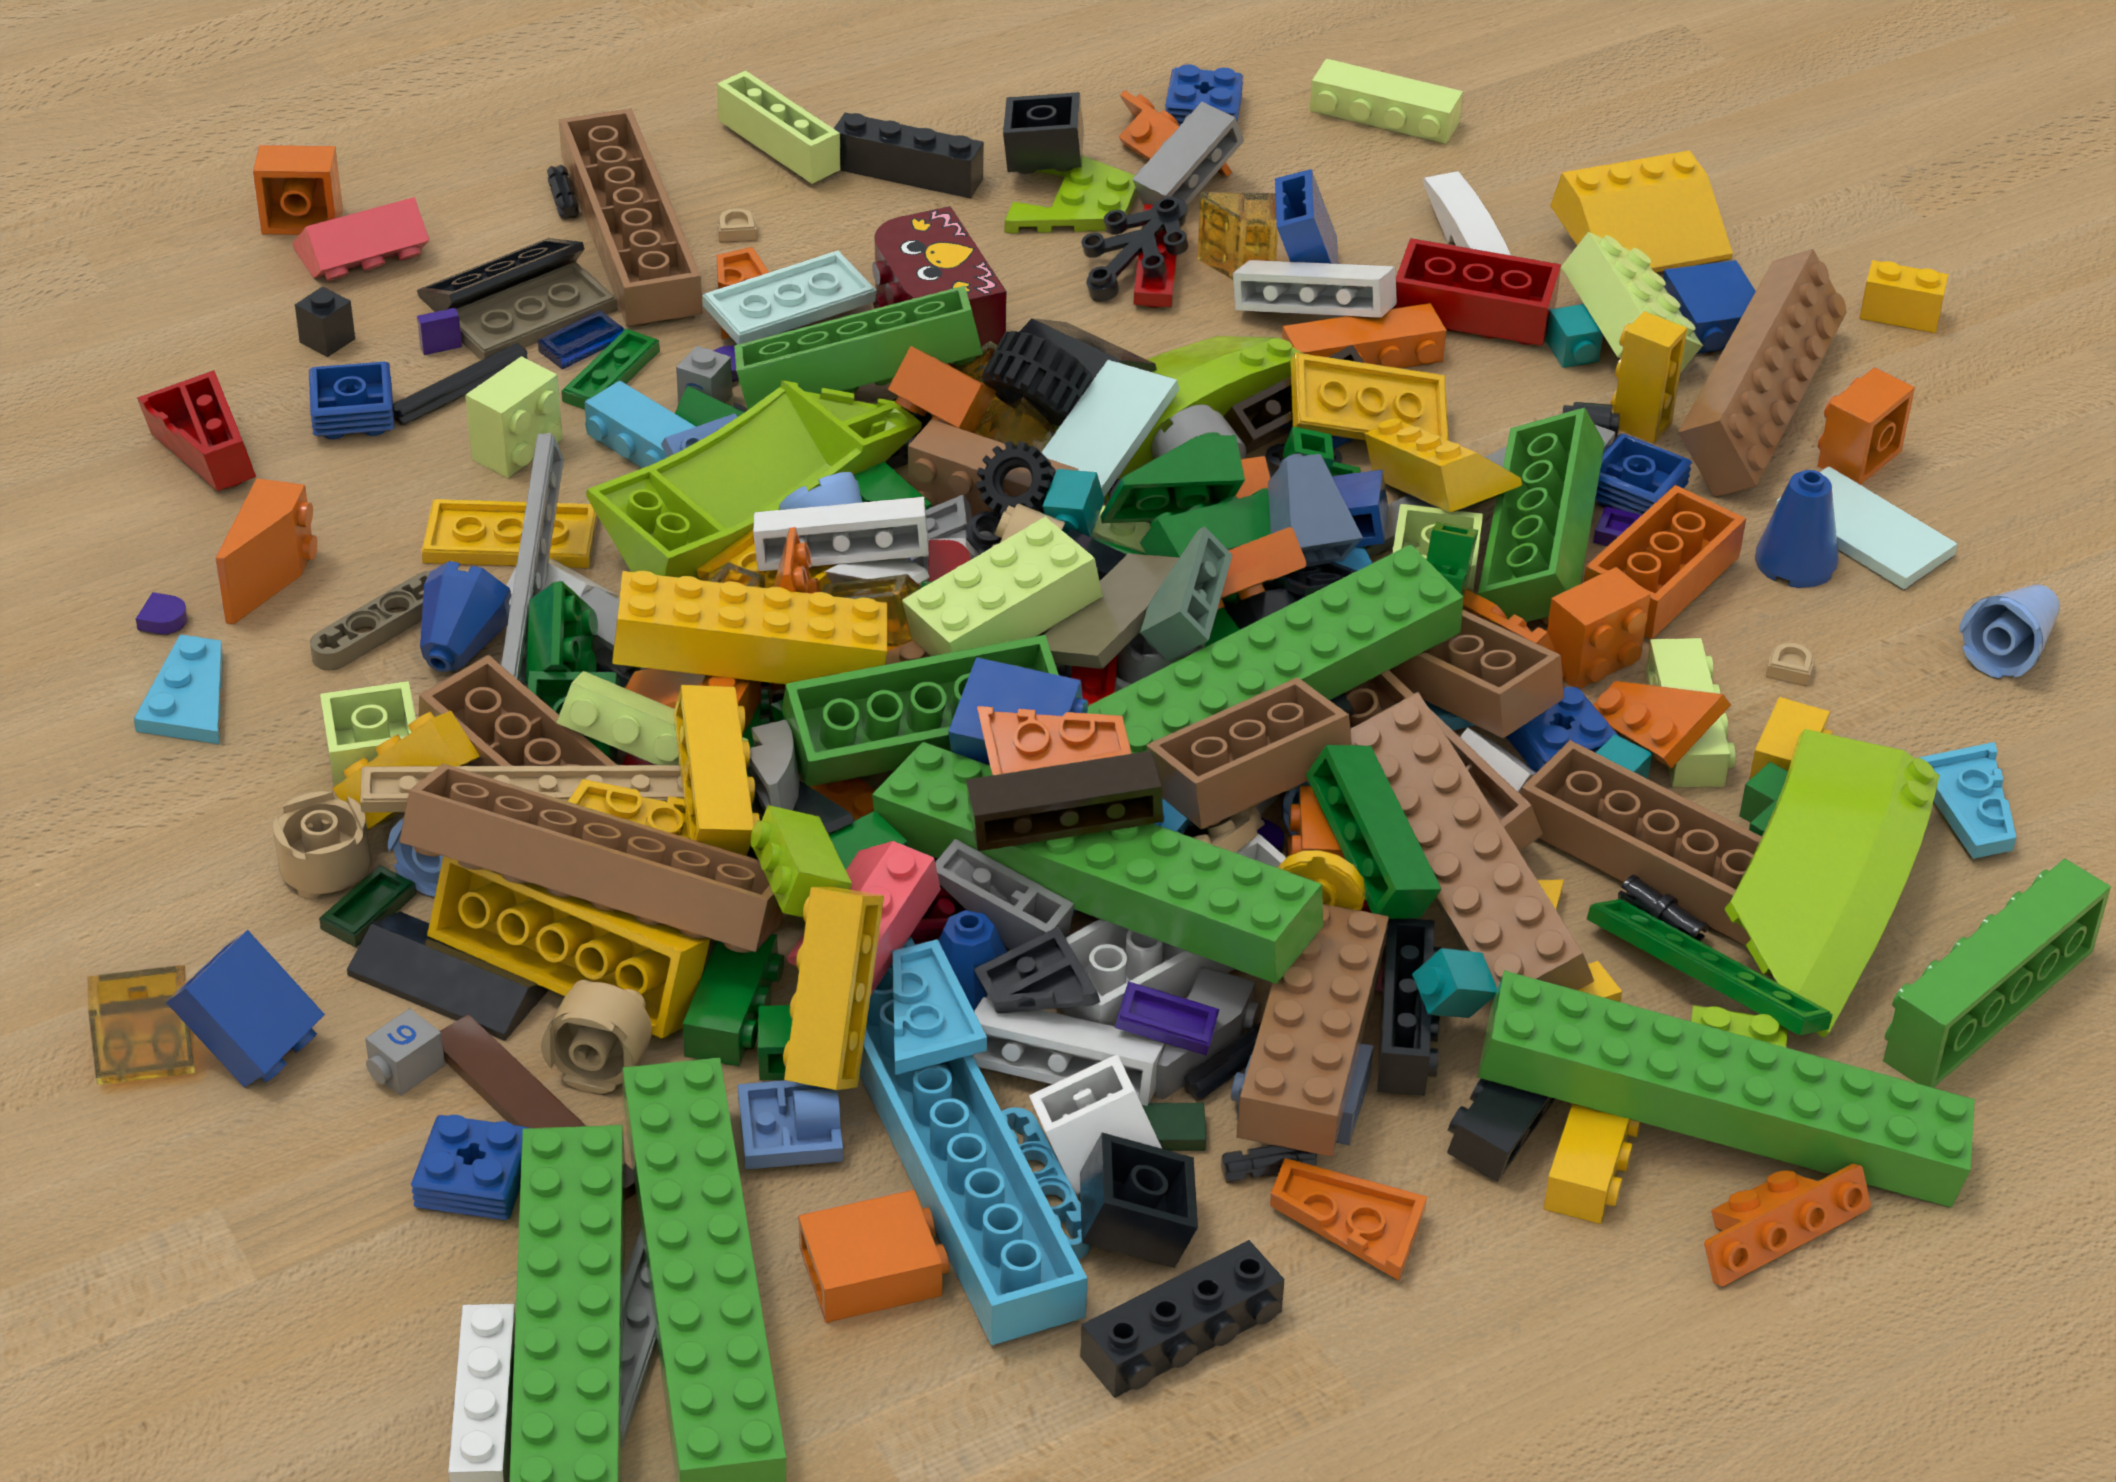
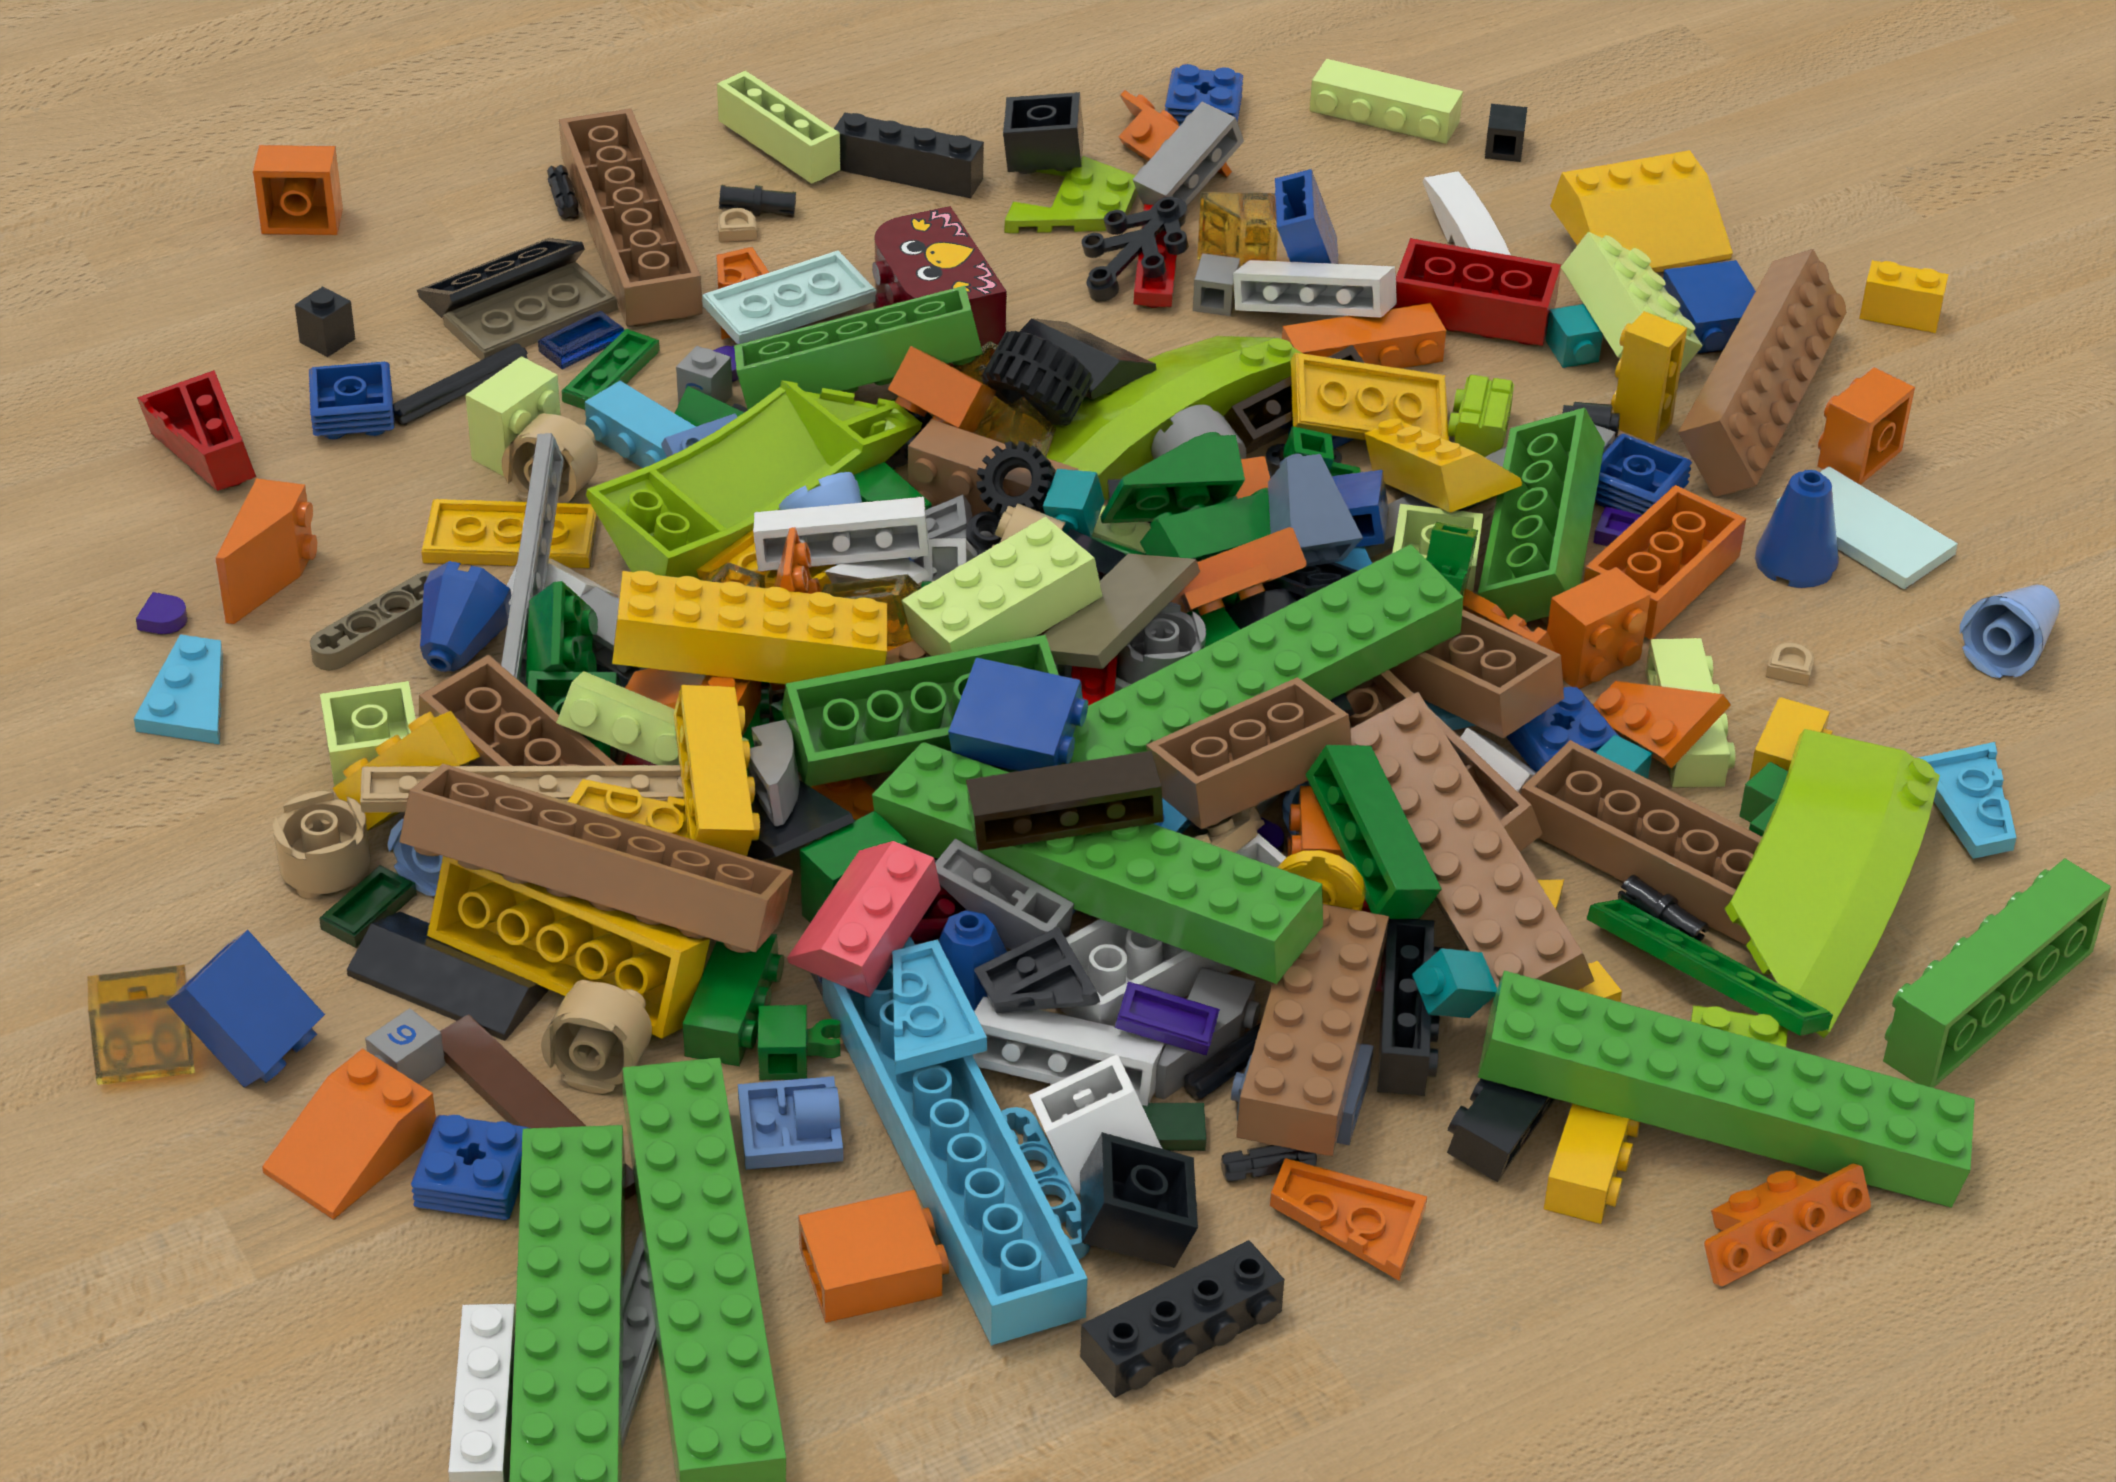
coral slope [293,197,430,281] -> none
dark purple tile [417,308,462,355] -> none
lime brick [751,805,852,917] -> none
yellow brick [783,887,884,1090] -> none
red tile [928,540,971,581] -> none
orange wing [977,706,1131,775] -> none
light aqua tile [1041,360,1180,497] -> none
sand green slope [1140,526,1232,661] -> none
none -> orange slope [262,1048,436,1220]
none -> tan brick [502,413,598,503]
none -> black pin [719,185,796,216]
none -> light grey brick [1193,253,1240,316]
none -> lime brick [1448,374,1514,457]
none -> black brick [1485,104,1528,162]

